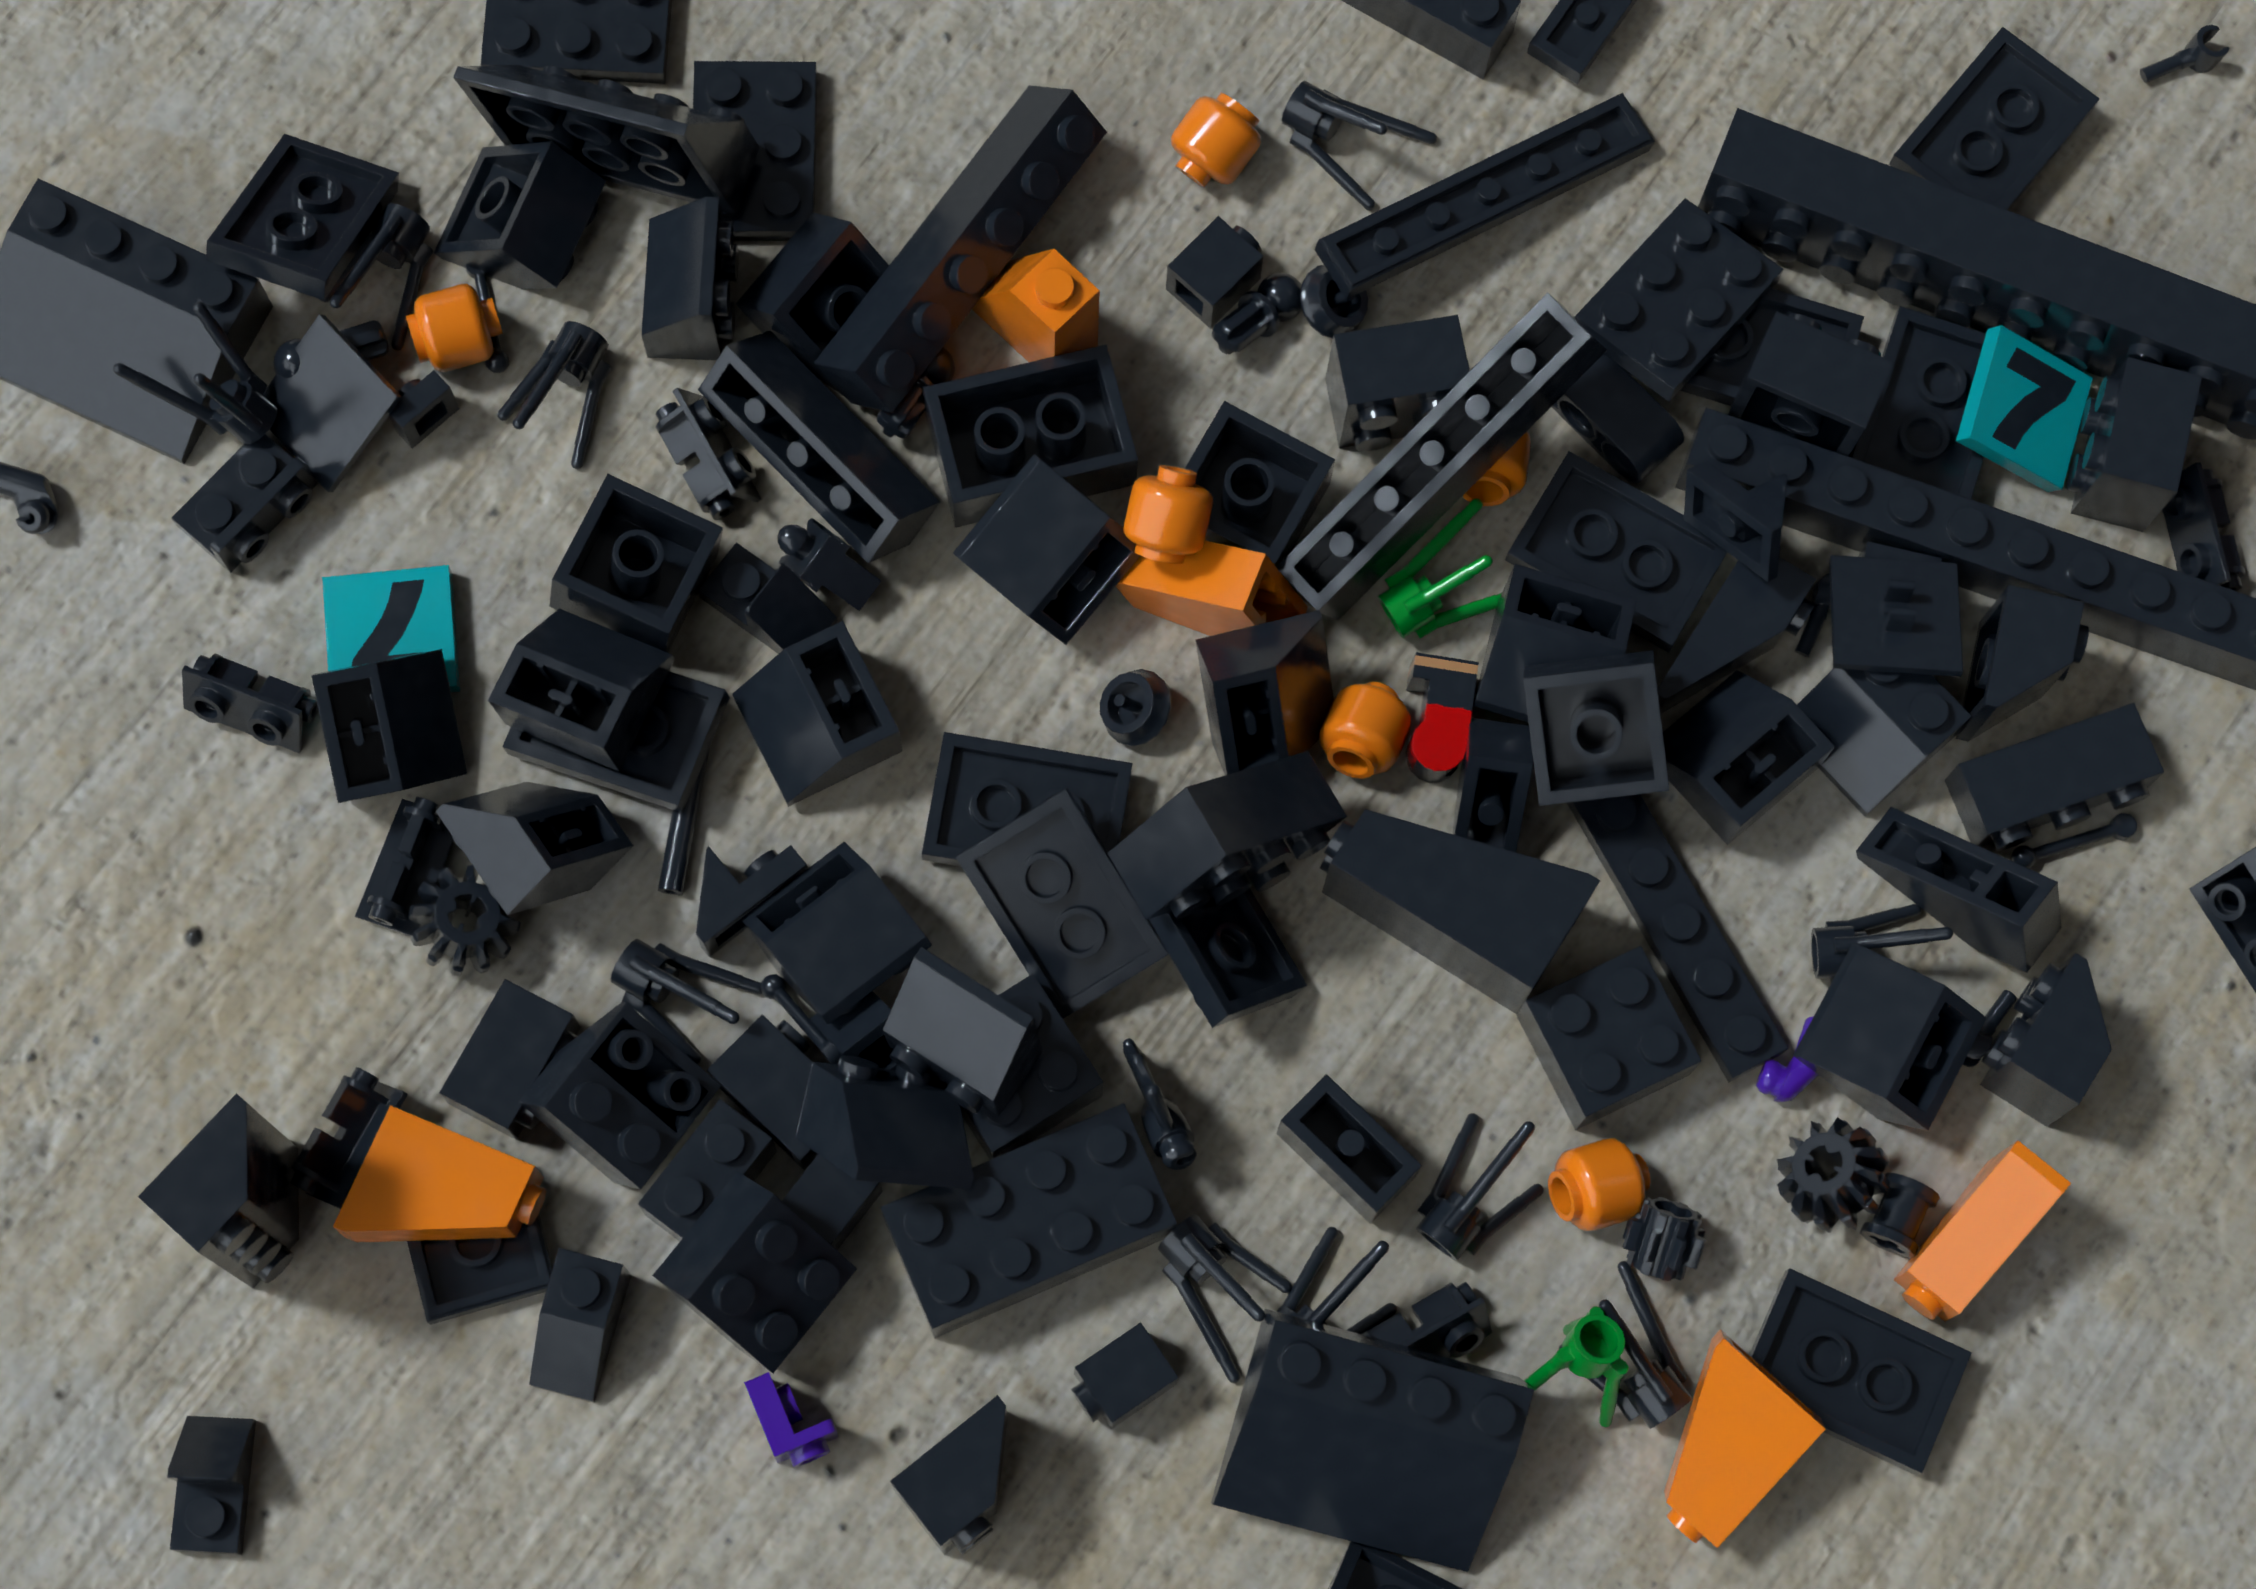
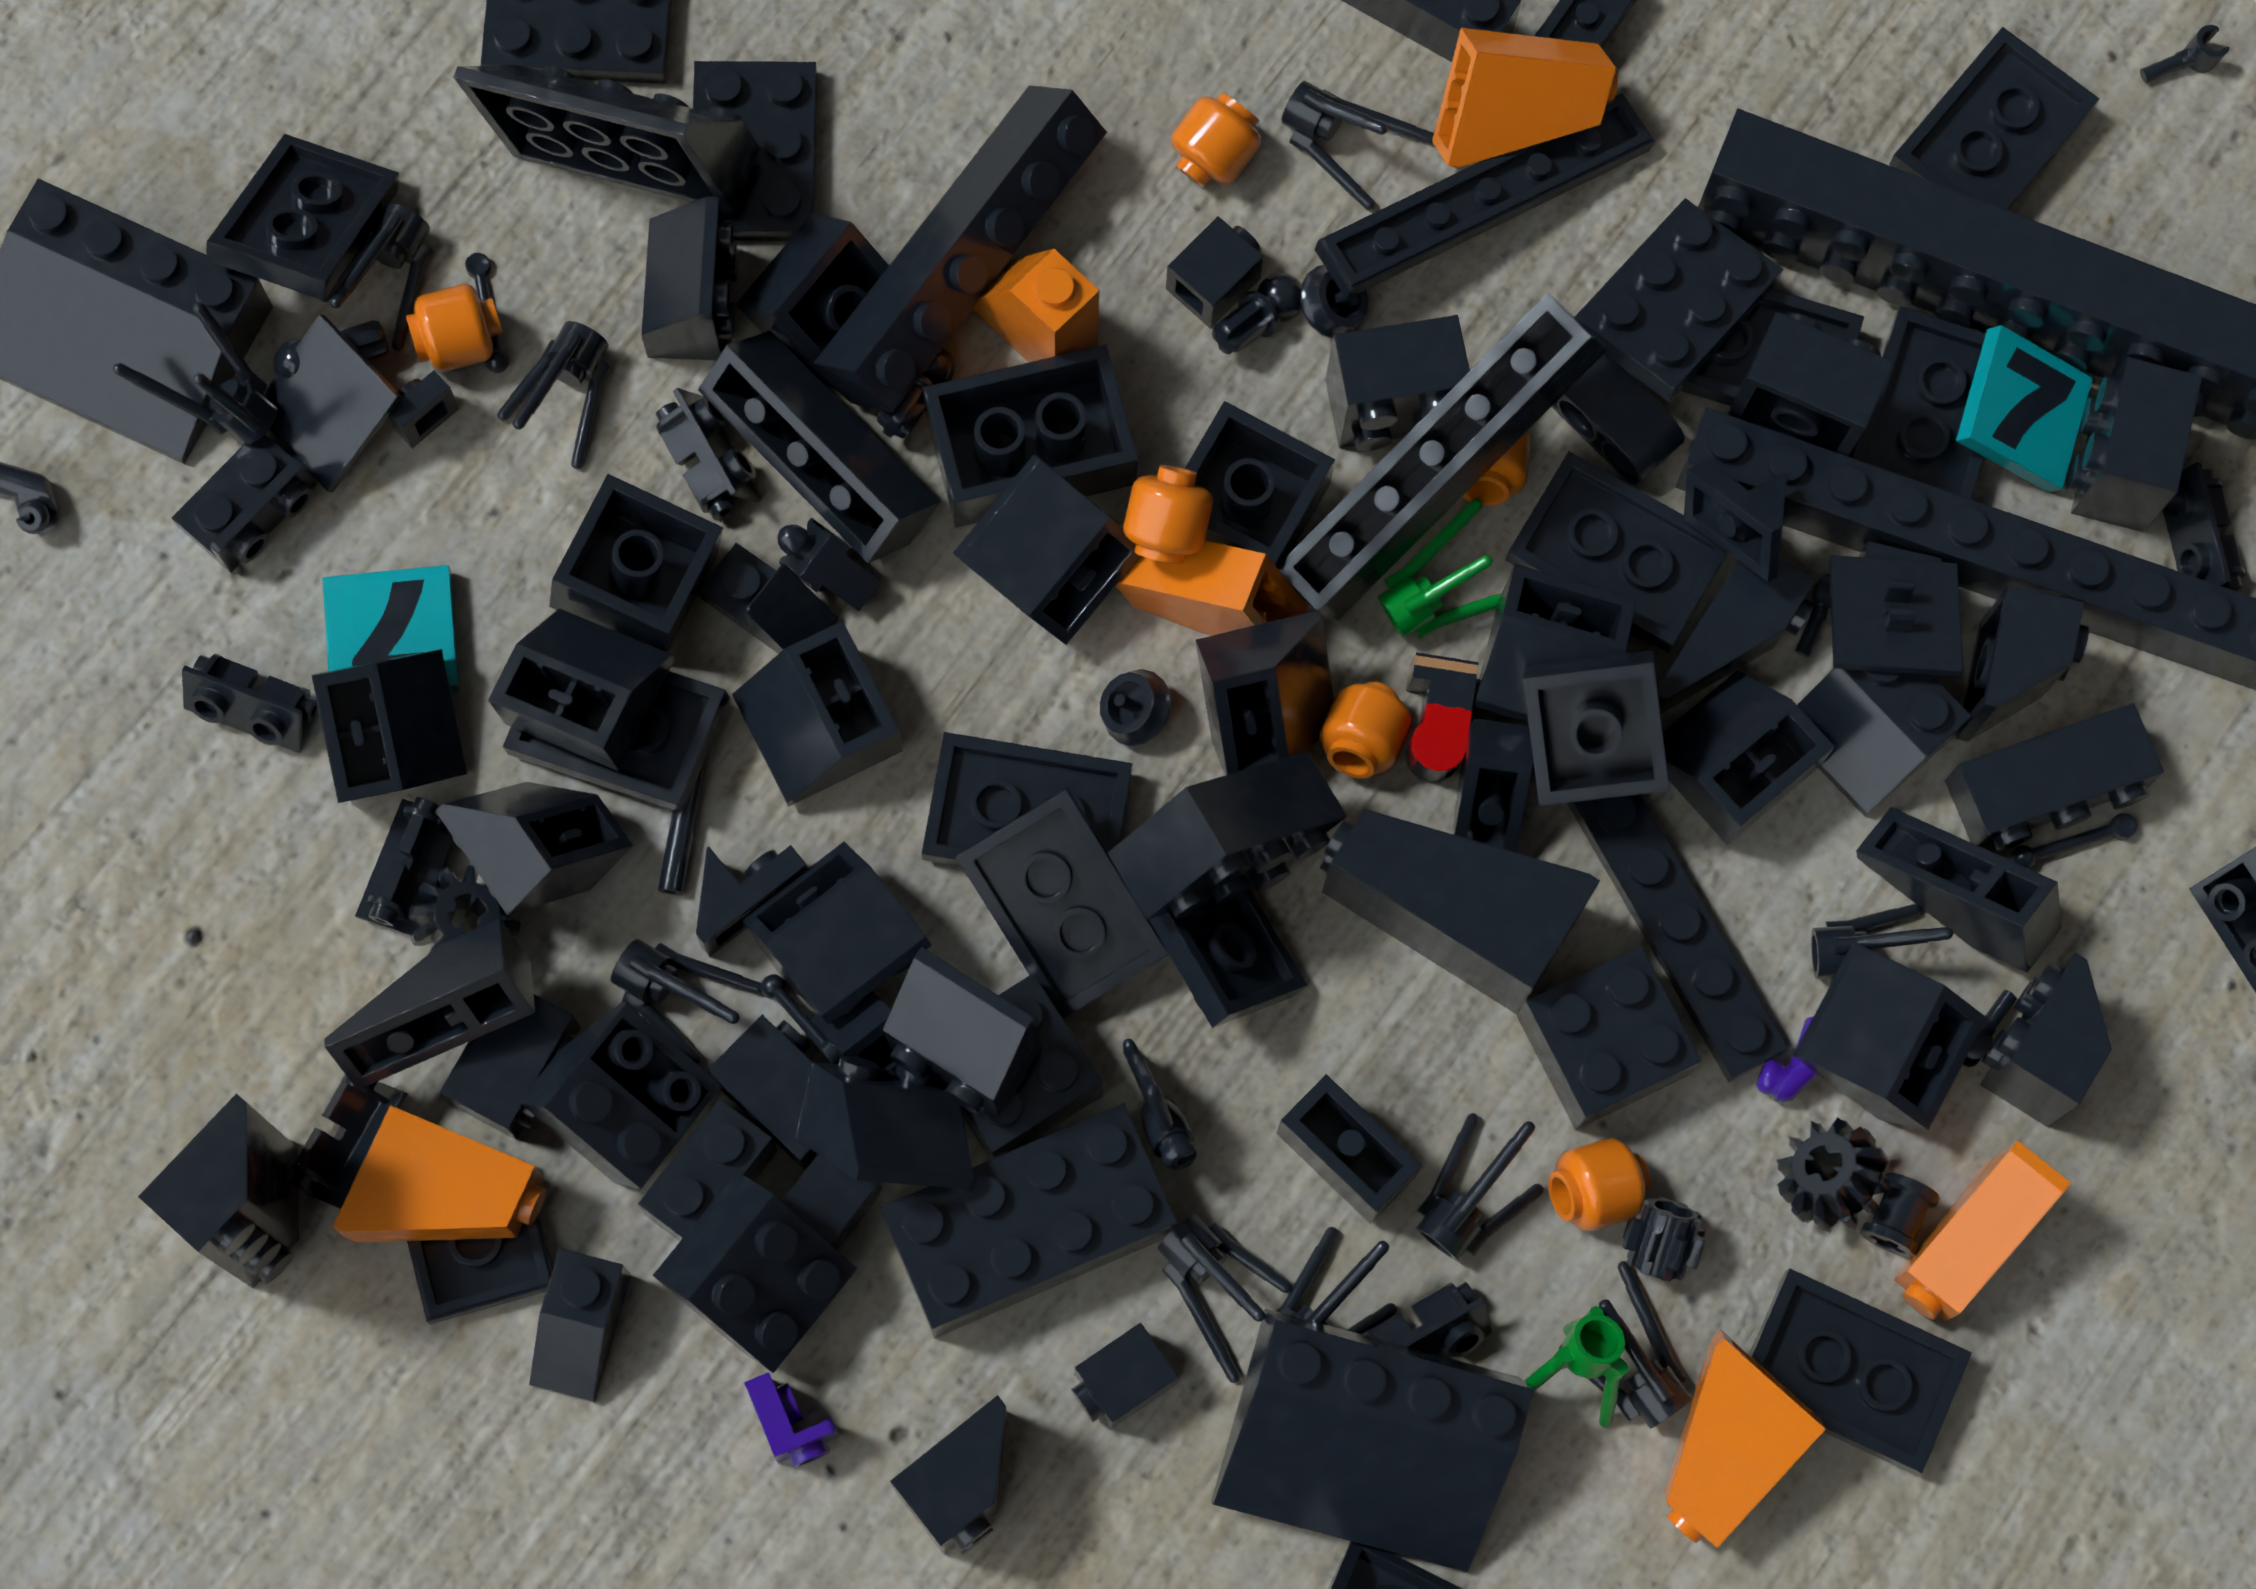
black slope [167,1416,256,1555] -> none
black slope [434,141,606,289] -> none
none -> black slope [324,918,535,1090]
none -> orange slope [1432,28,1618,168]

